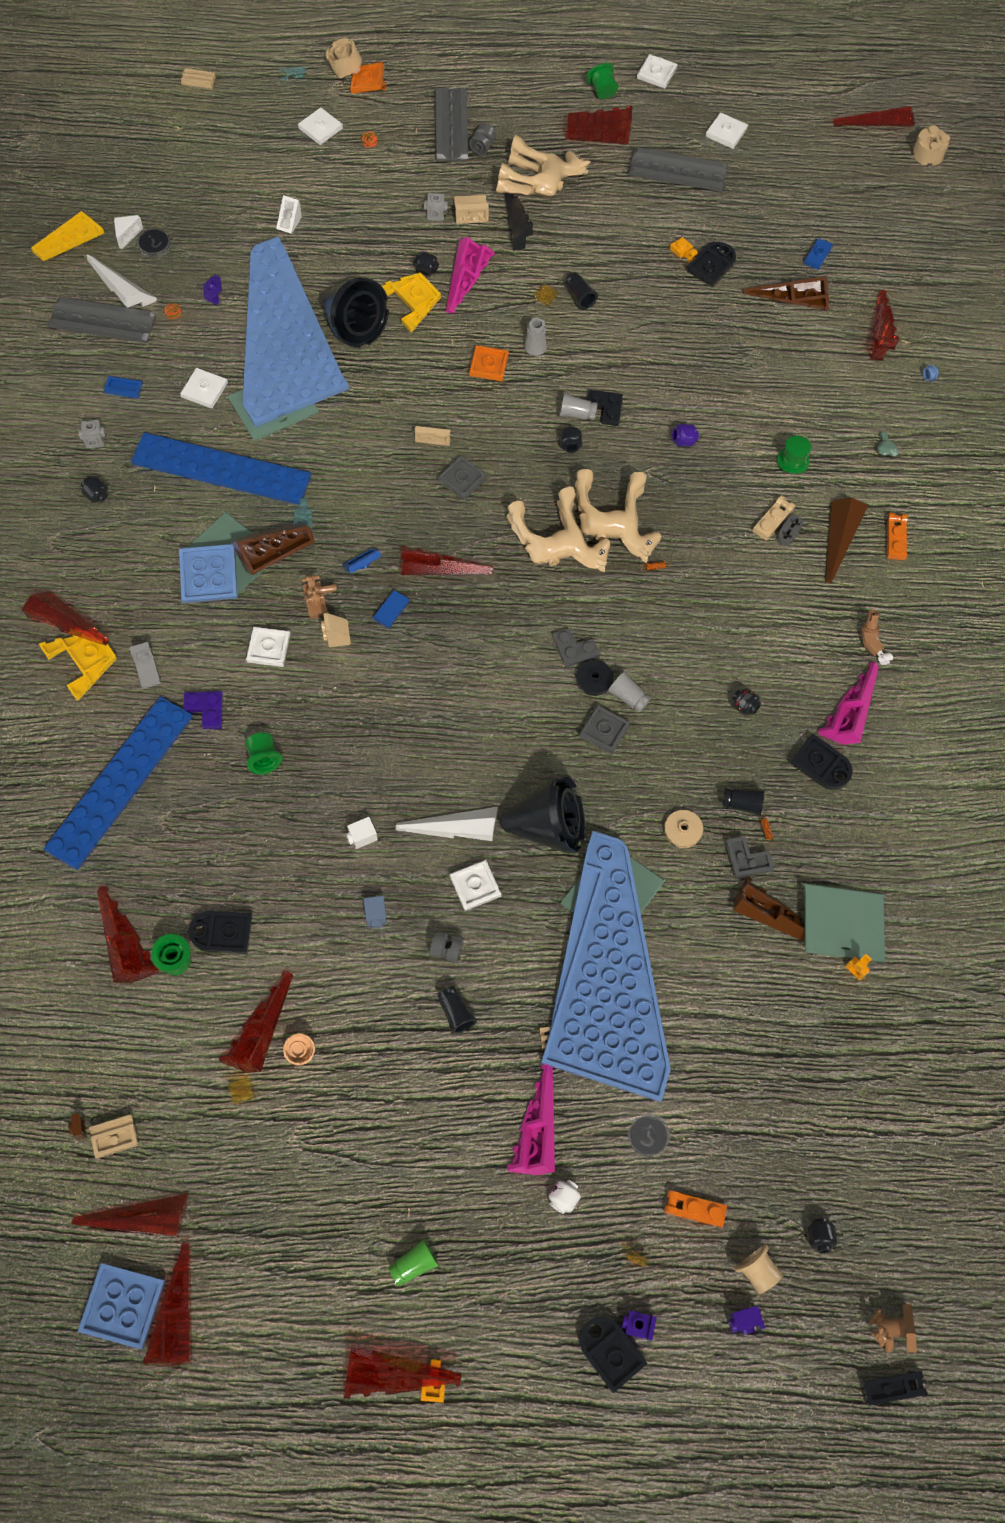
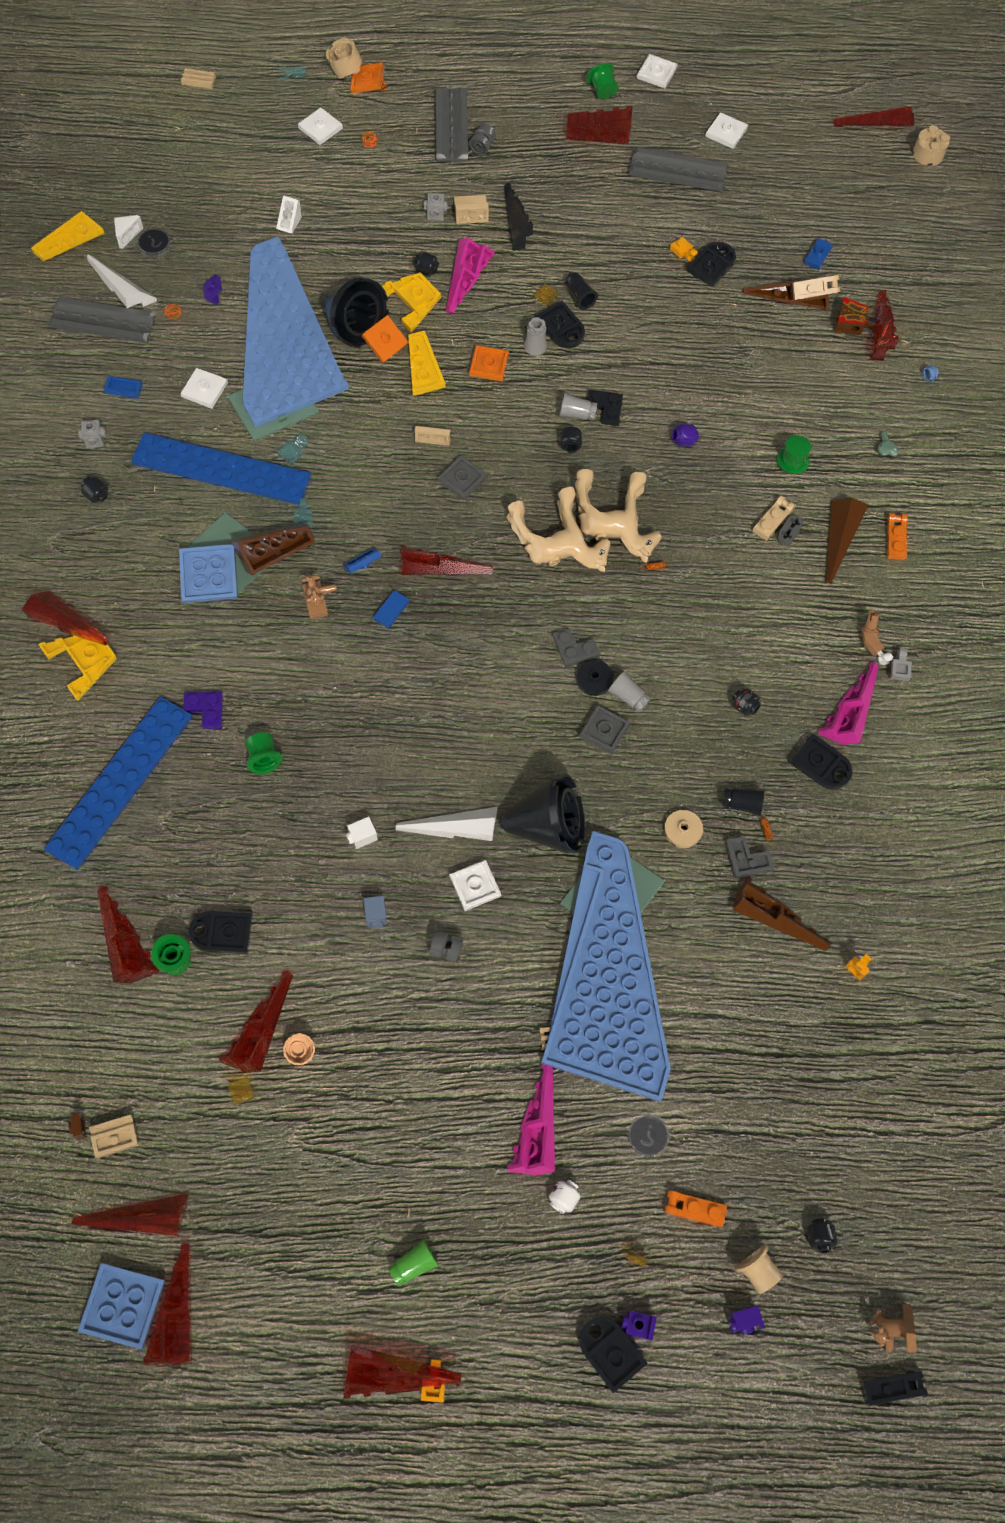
light grey bracket [129,642,161,689] -> none
white plate [246,627,291,667] -> none
tan slope [321,613,351,647] -> none
black plant [438,986,477,1034] -> none
tan animal [496,135,591,197] -> none
sand green piece [803,883,885,963] -> none
none -> clear light blue plate [278,434,308,465]
none -> orange plate [361,315,409,363]
none -> yellow wing [408,331,445,396]
none -> black plate [535,301,585,348]
none -> tan plate [792,274,840,300]
none -> torso [834,297,876,335]
none -> light grey plate [890,648,912,681]

